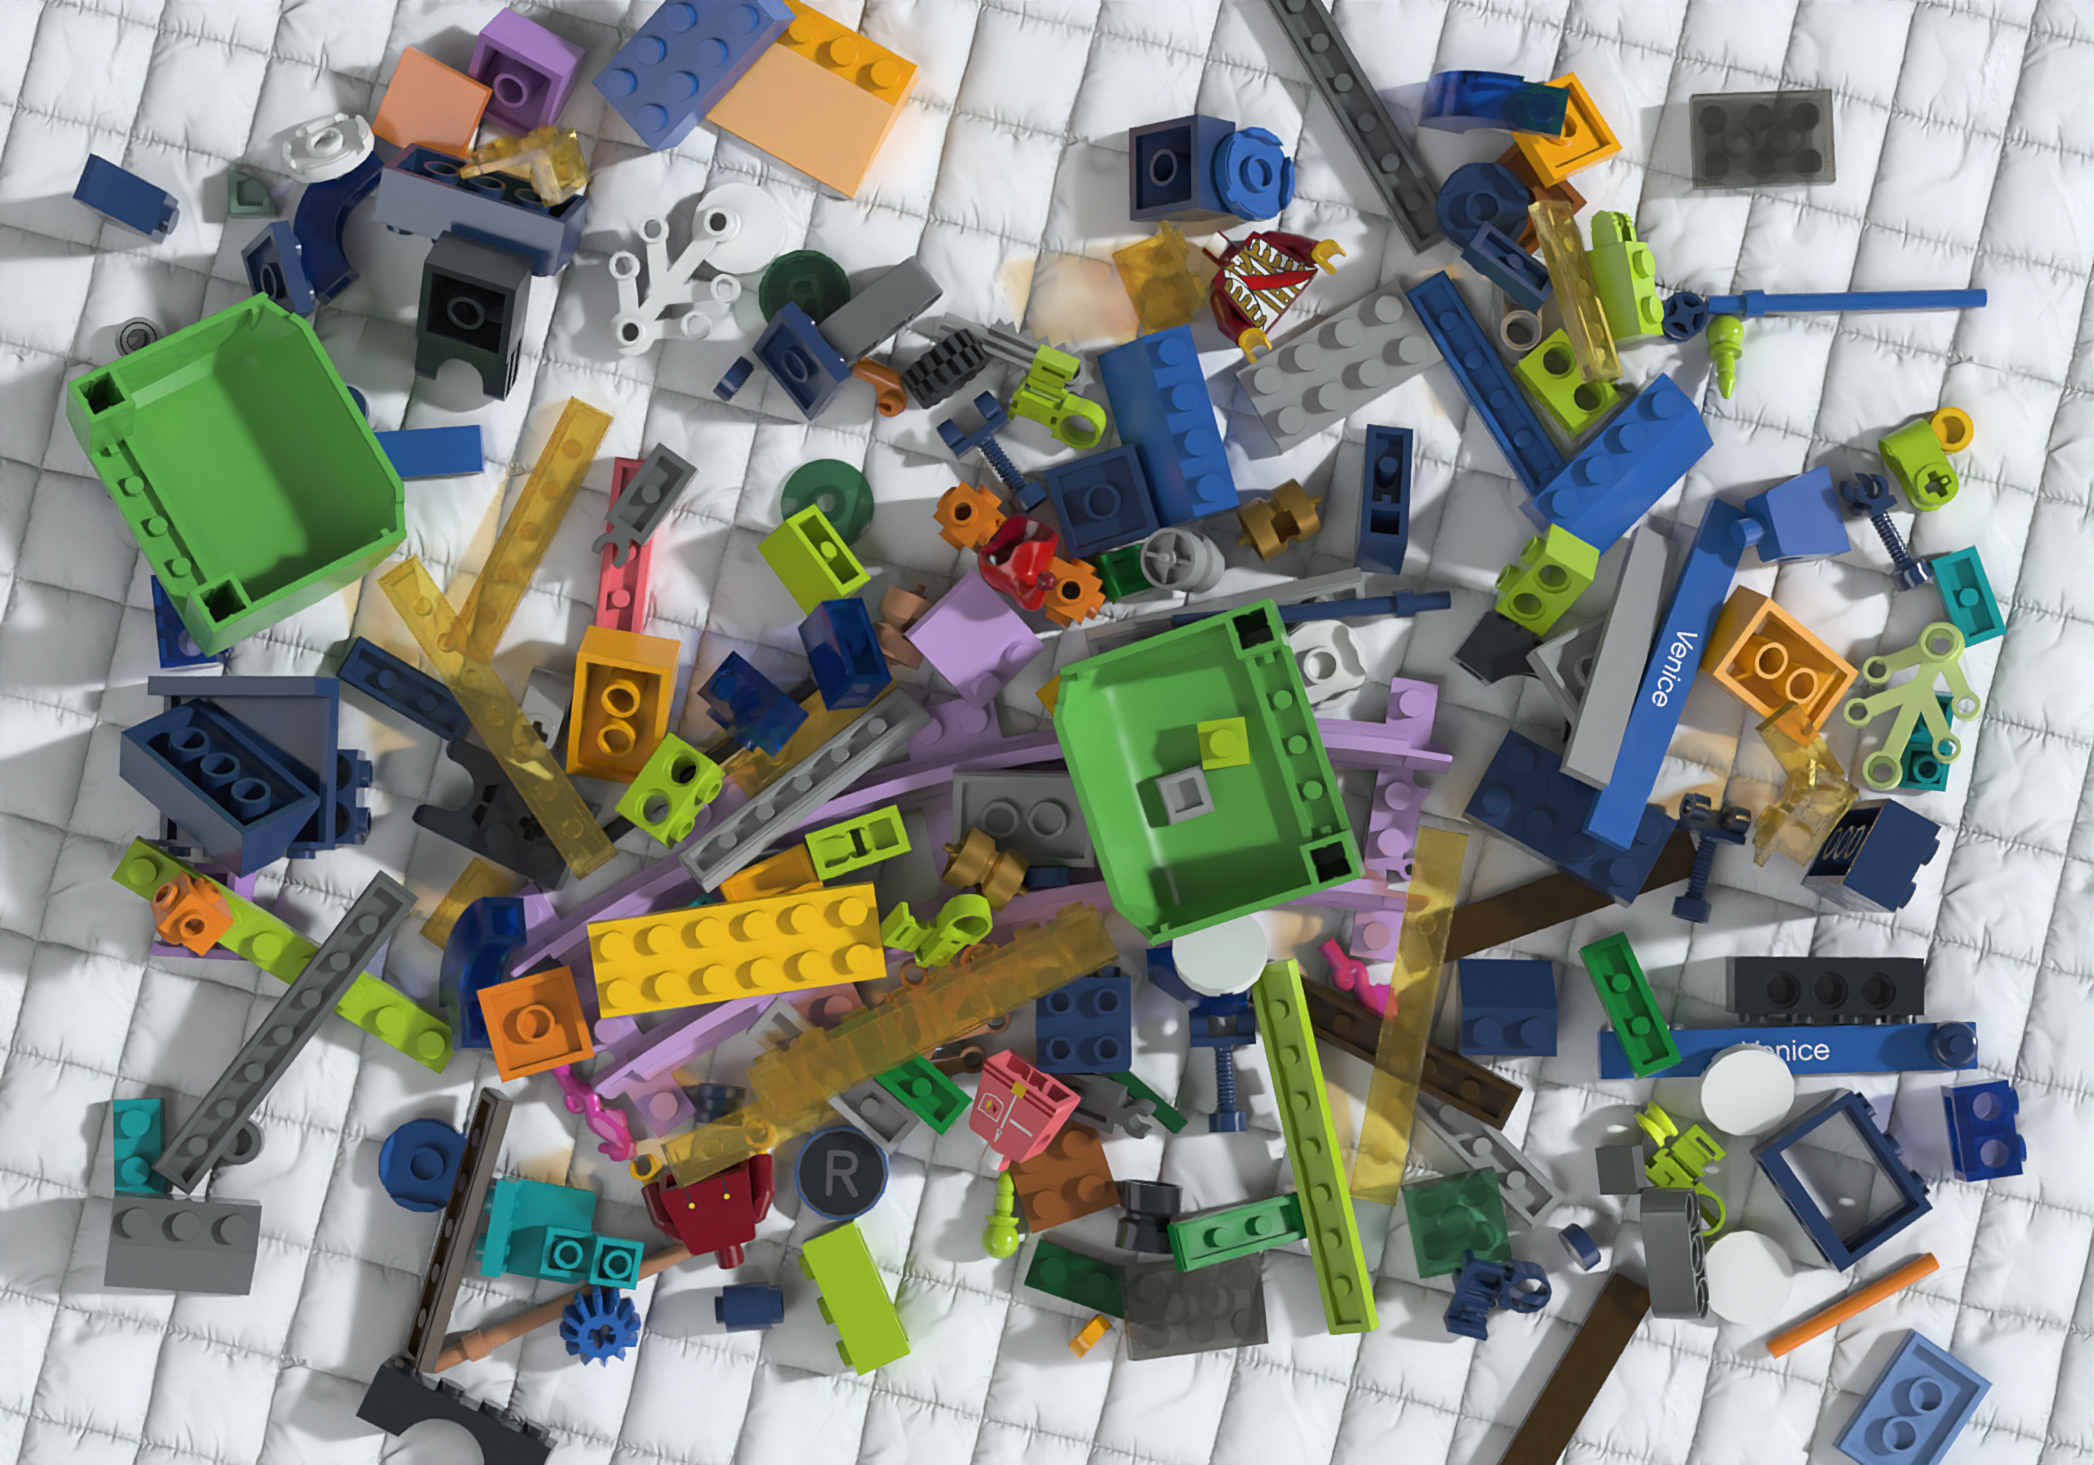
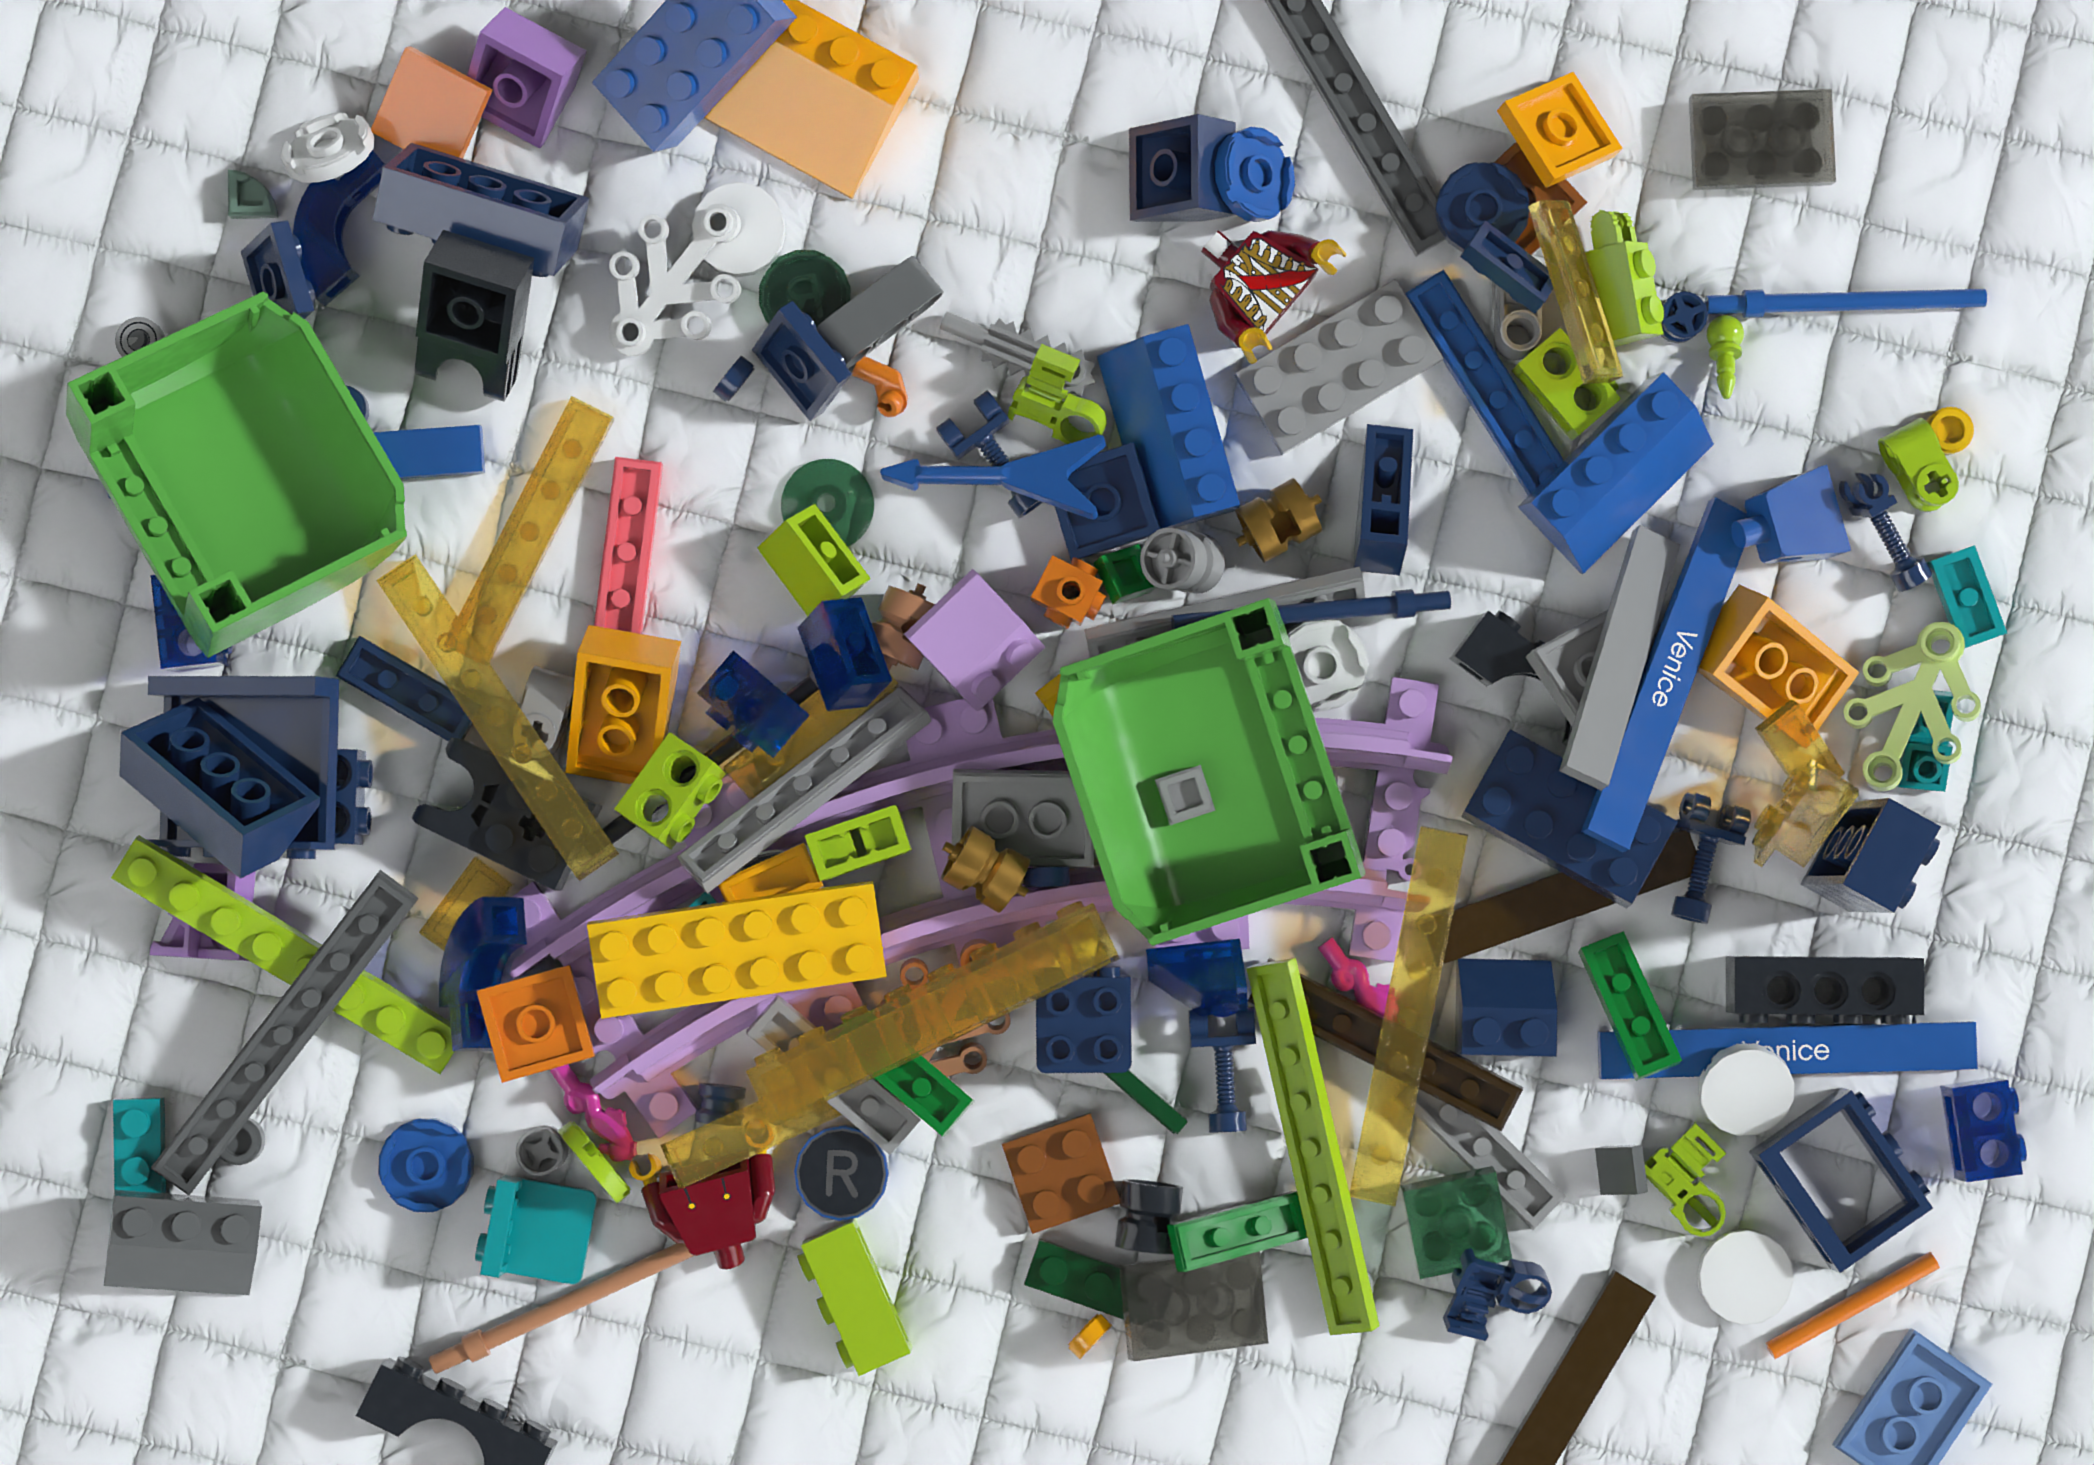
dark blue slope [73,153,180,244] -> none
orange brick [150,870,235,957] -> none
dark brown tile [403,1086,514,1374] -> none
clear yellow bracket [459,124,591,207] -> none
teal slope [537,1224,644,1290] -> none
blue gear [559,1284,641,1368] -> none
dark grey plate [592,442,699,569] -> none
dark blue brick [715,1281,784,1333] -> none
lime piece [880,894,993,972] -> none
black tyre [901,328,991,410] -> none
orange brick [932,481,1007,554] -> none
coral torso [969,1048,1081,1171] -> none
red piece [977,514,1058,612] -> none
lime bar [981,1166,1019,1259] -> none
dark grey plate [1035,1062,1156,1139] -> none
clear yellow bracket [1112,219,1207,336] -> none
white tile [1172,915,1267,996] -> none
lime plate [1197,716,1251,771] -> none
clear blue arch [1418,70,1570,140] -> none
lime brick [1494,523,1600,637] -> none
dark blue tile [1558,1223,1601,1271] -> none
neon yellow bush [1633,1100,1679,1148] -> none
dark grey beam [1640,1187,1709,1321] -> none
dark blue piece [1926,1021,1978,1068] -> none
none -> light grey wheel [515,1125,569,1176]
none -> lime tile [558,1120,631,1203]
none -> blue piece [880,435,1106,520]

